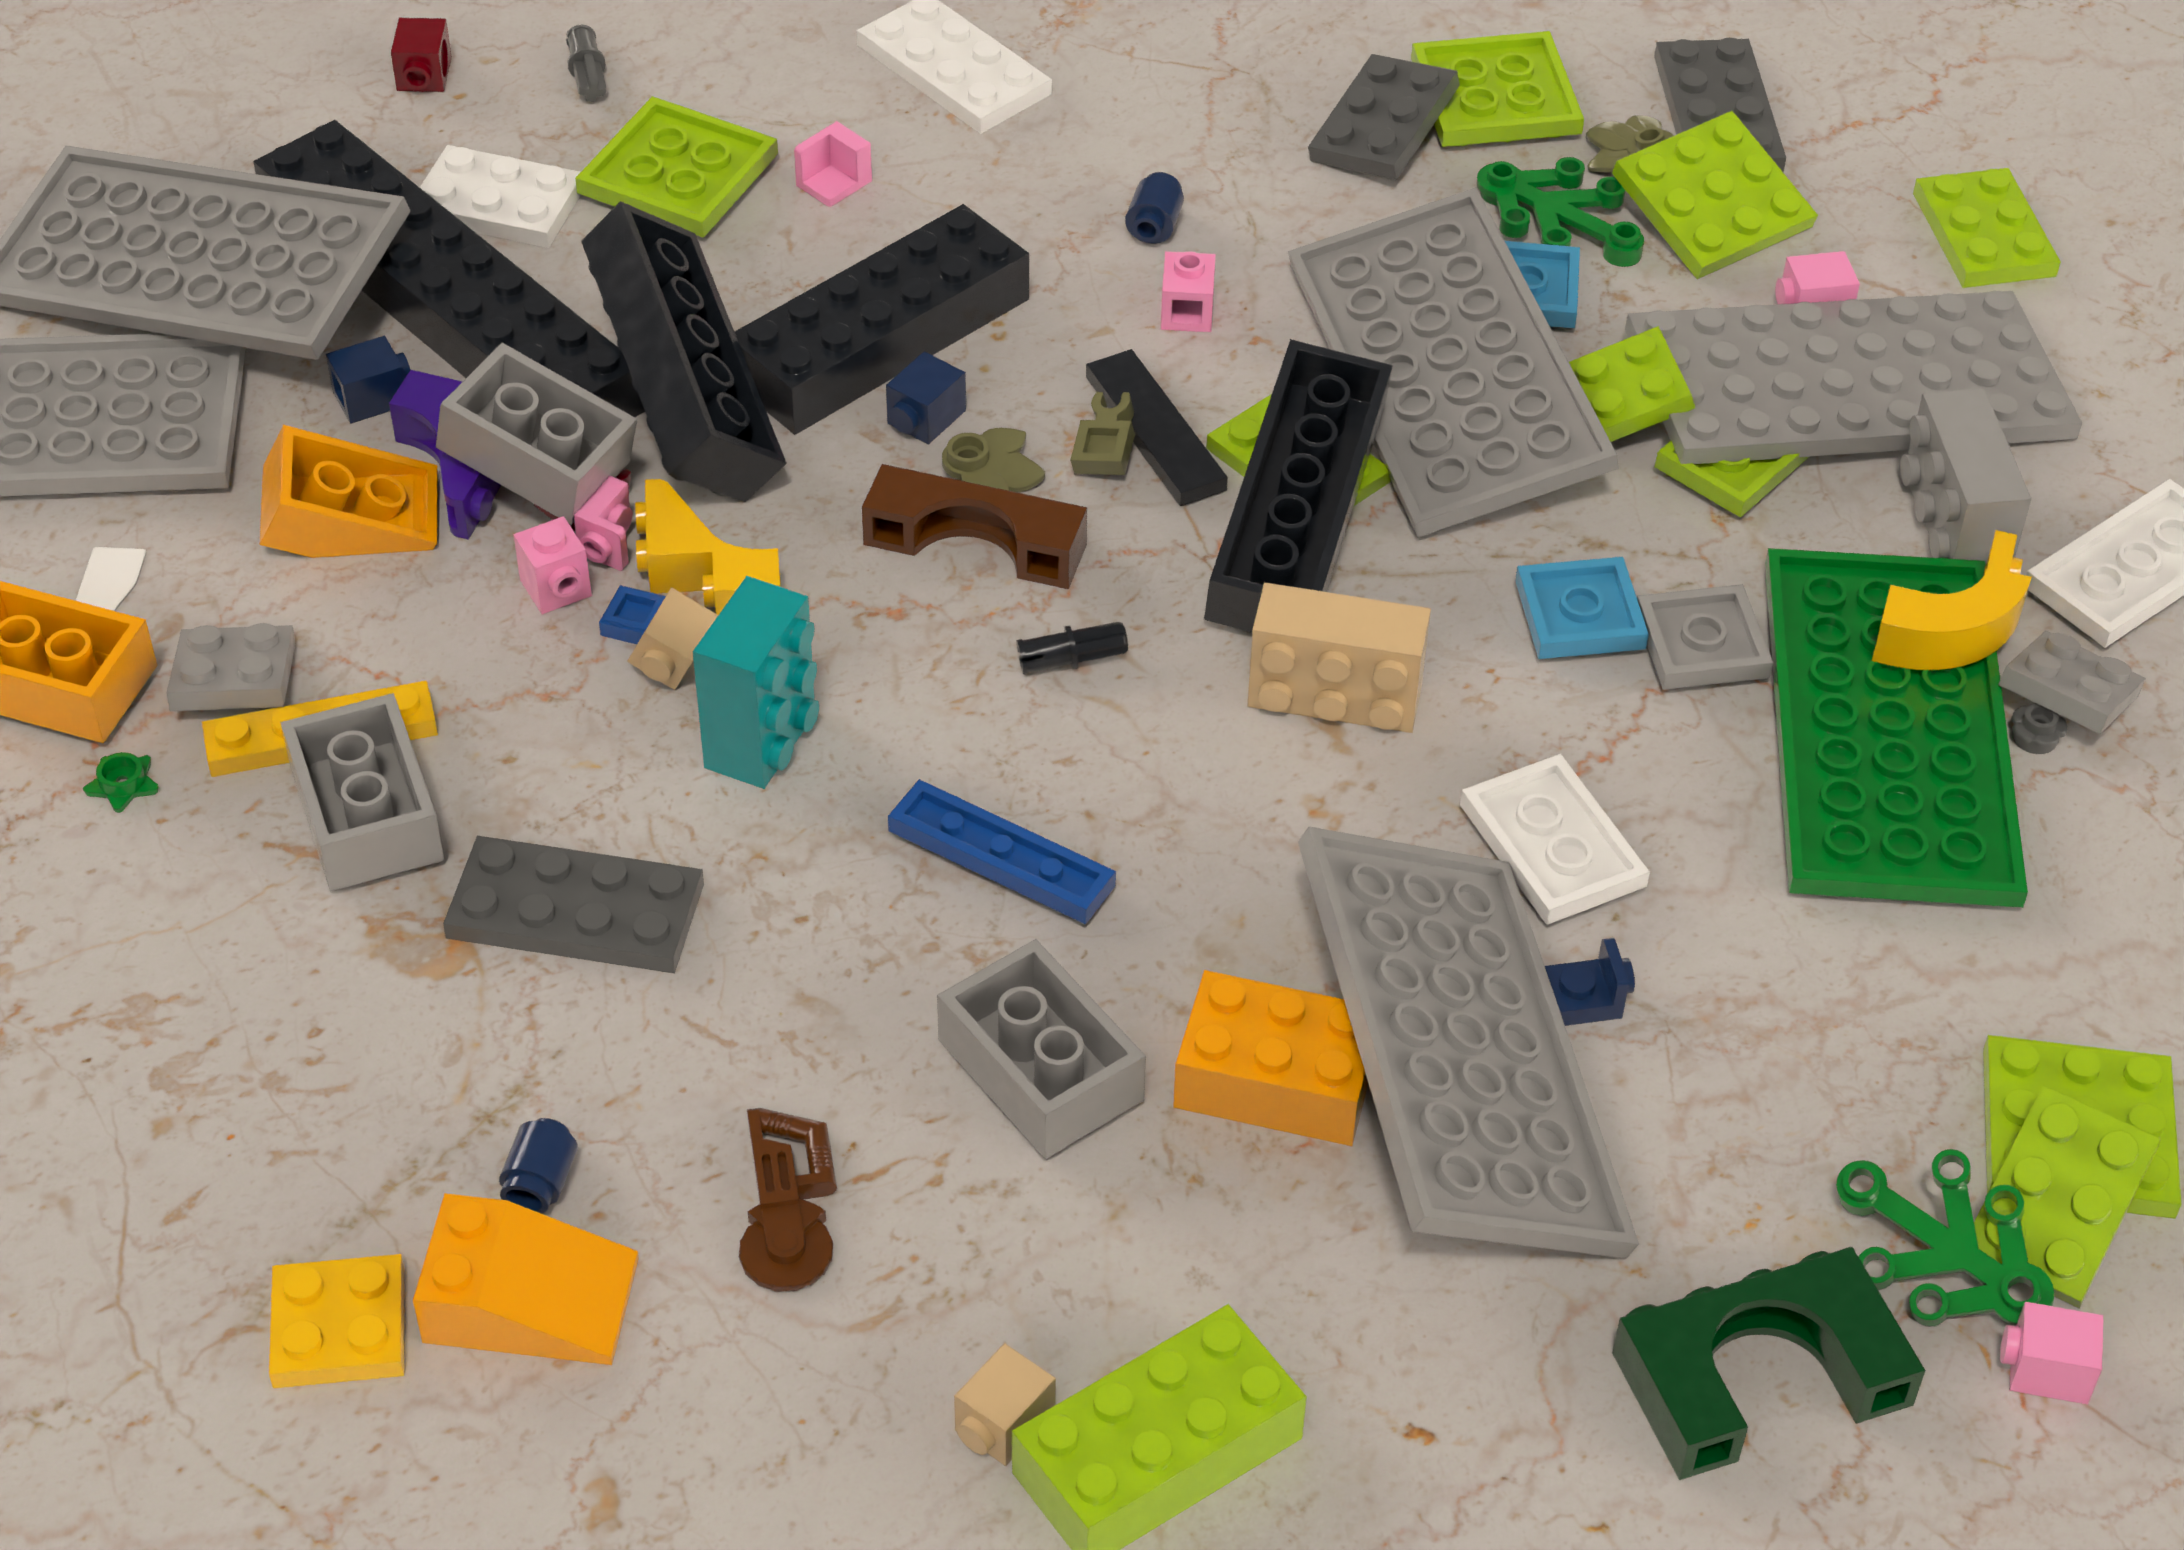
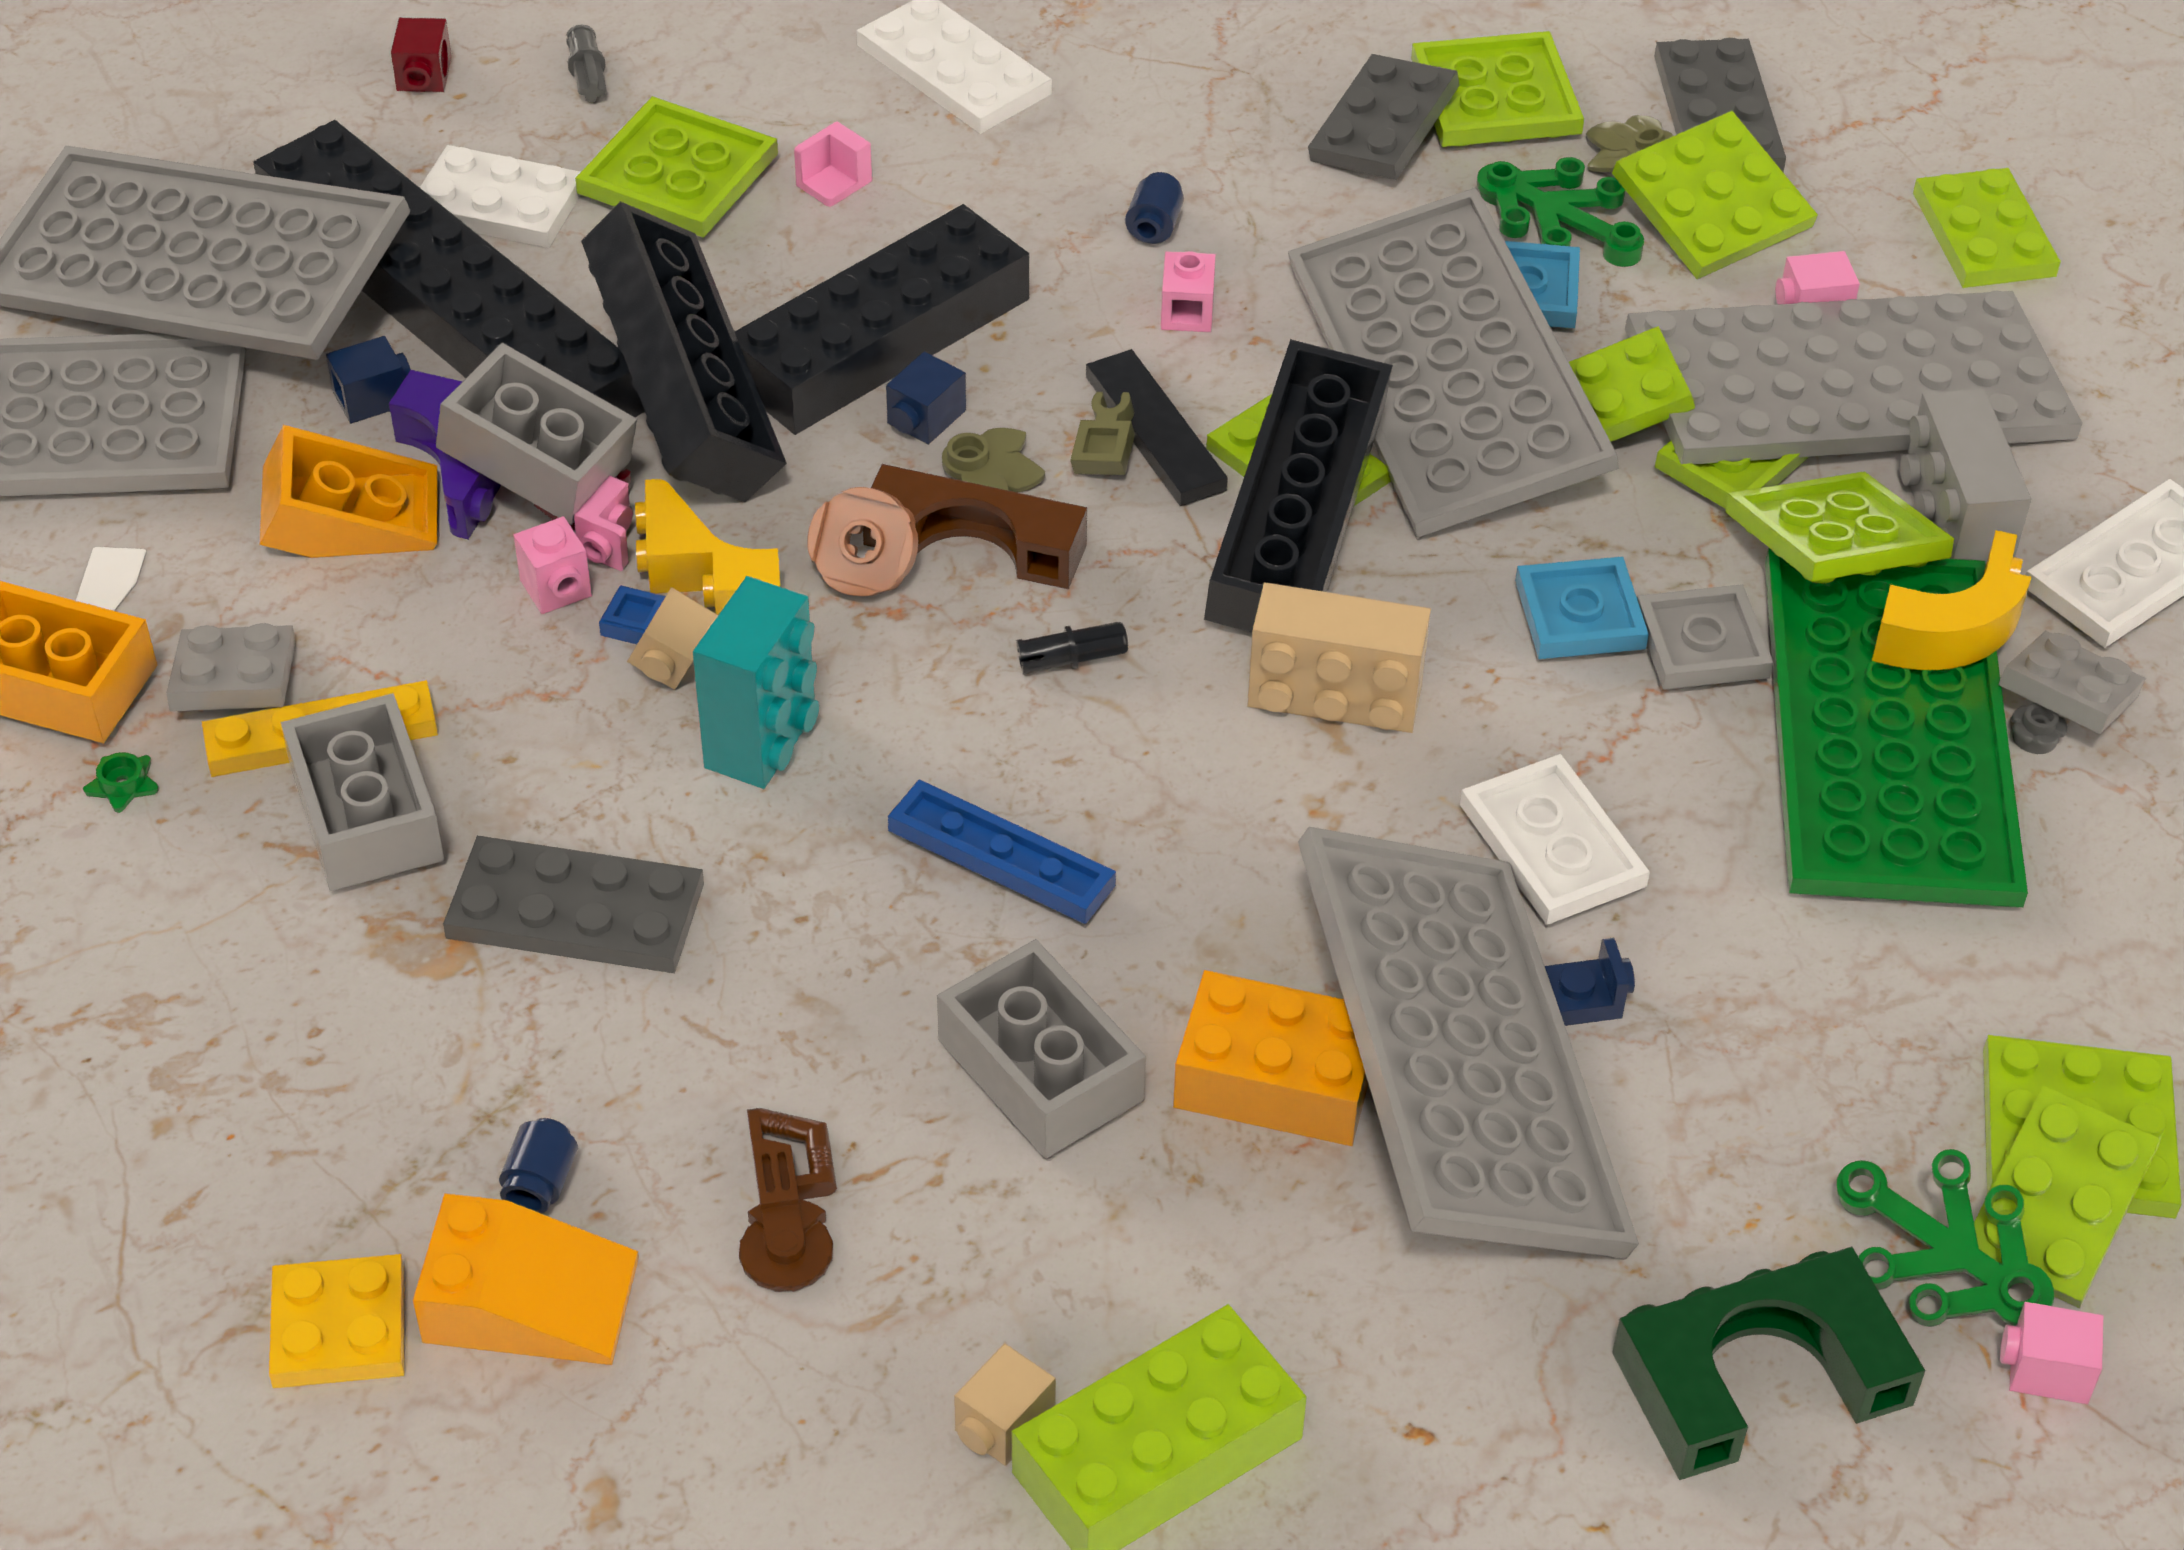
none -> nougat plate [807,487,918,596]
none -> lime plate [1726,471,1954,583]

